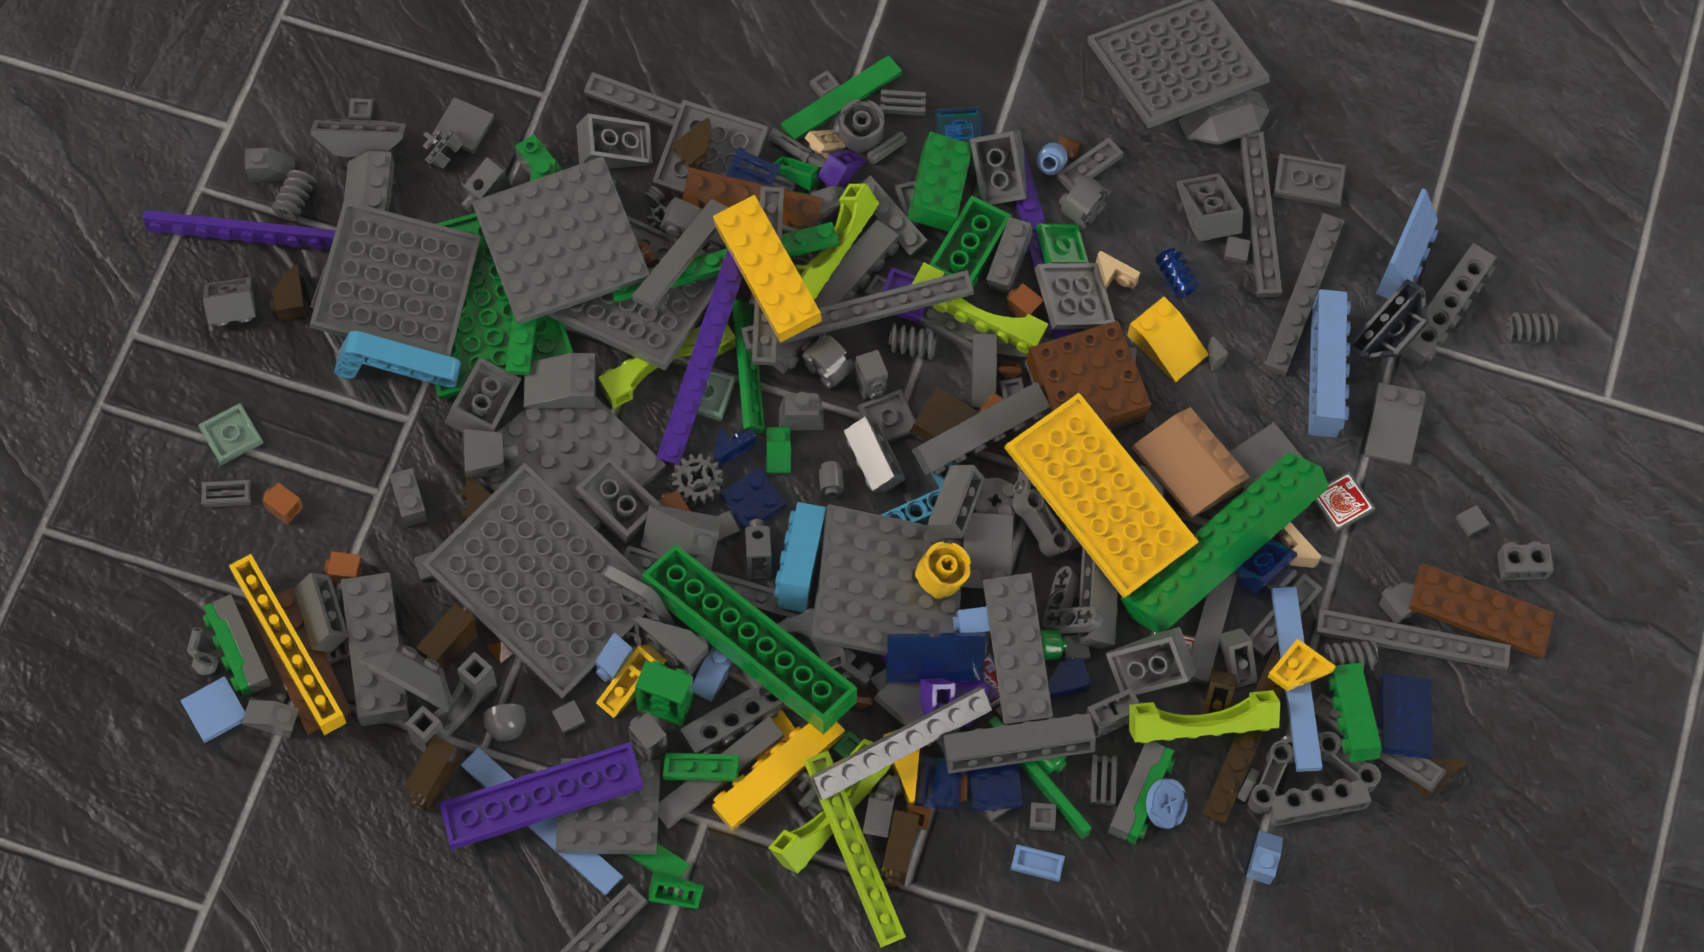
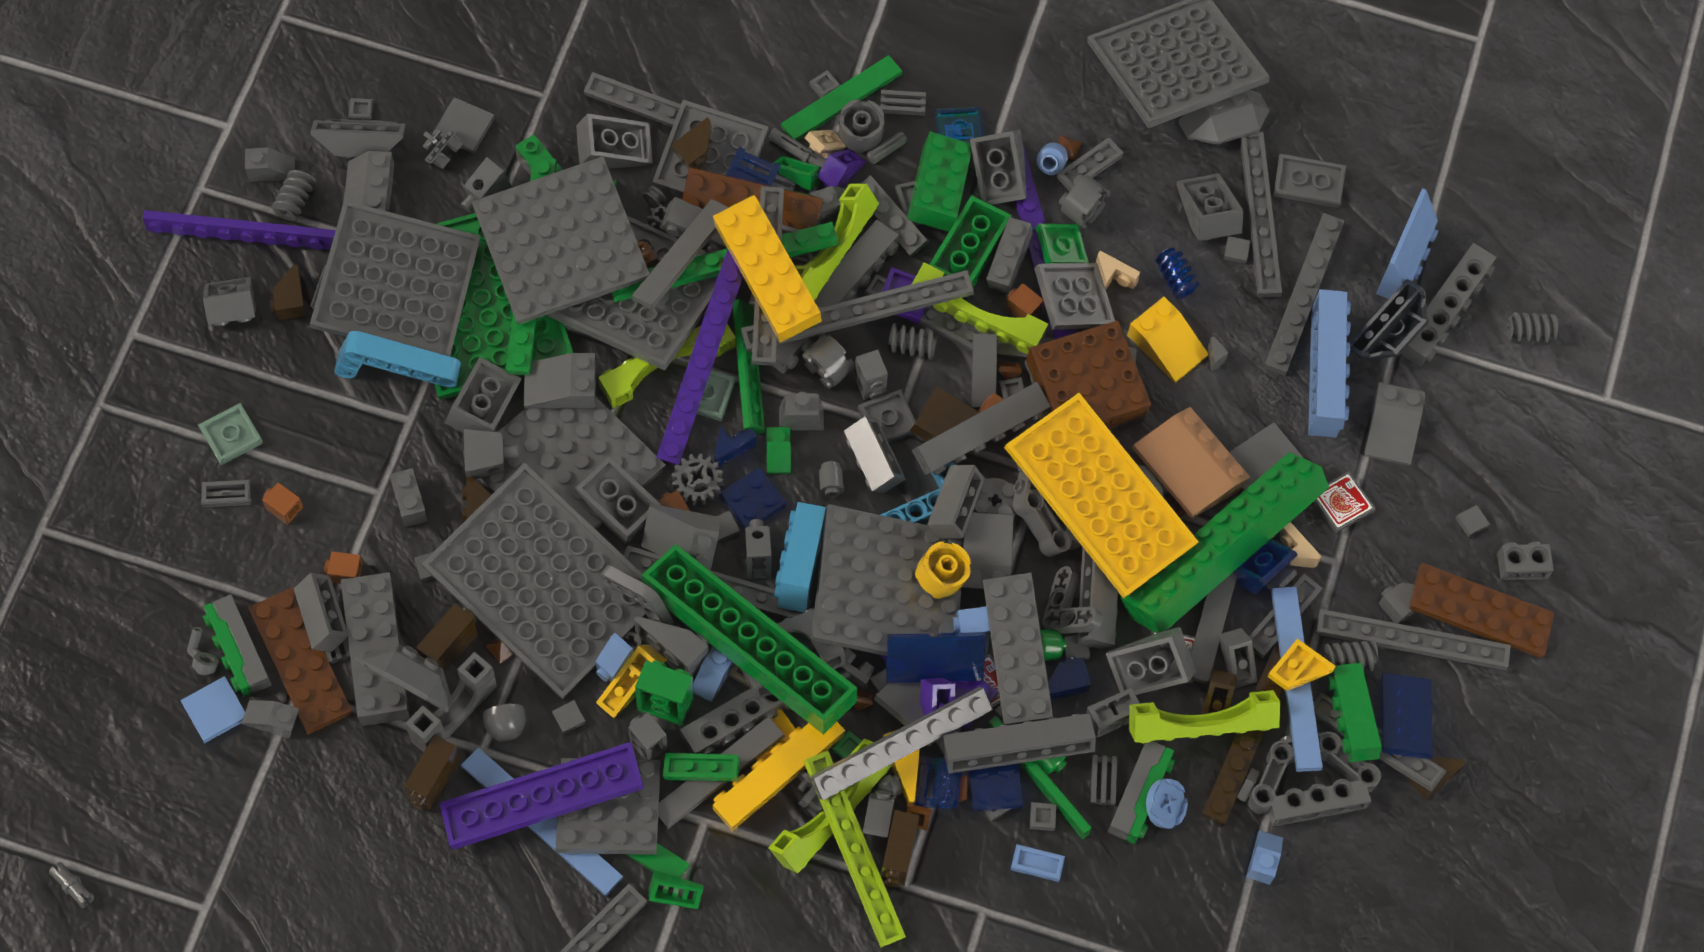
yellow brick [229,554,346,735] -> none
none -> dark grey pin [49,862,94,908]

